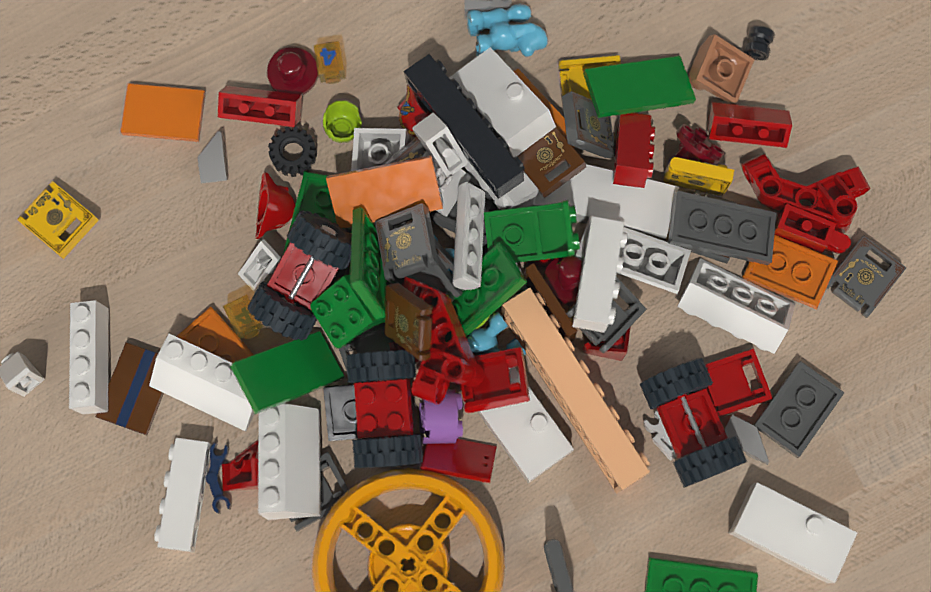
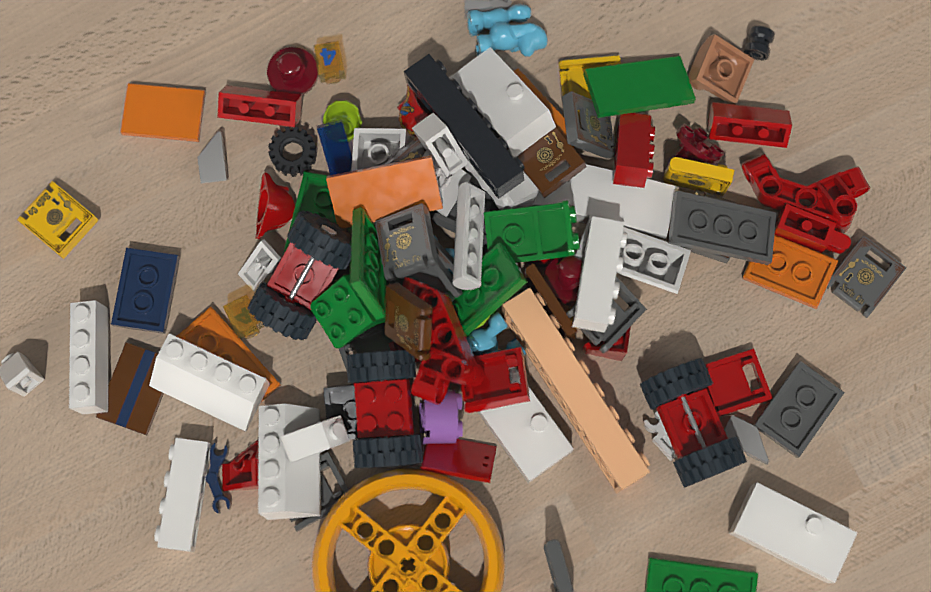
green tile [230,331,345,414] -> none
white slope [677,258,796,354] -> none
none -> dark blue plate [111,248,180,334]
none -> white slope [281,415,350,463]
none -> clear blue tile [317,119,352,175]

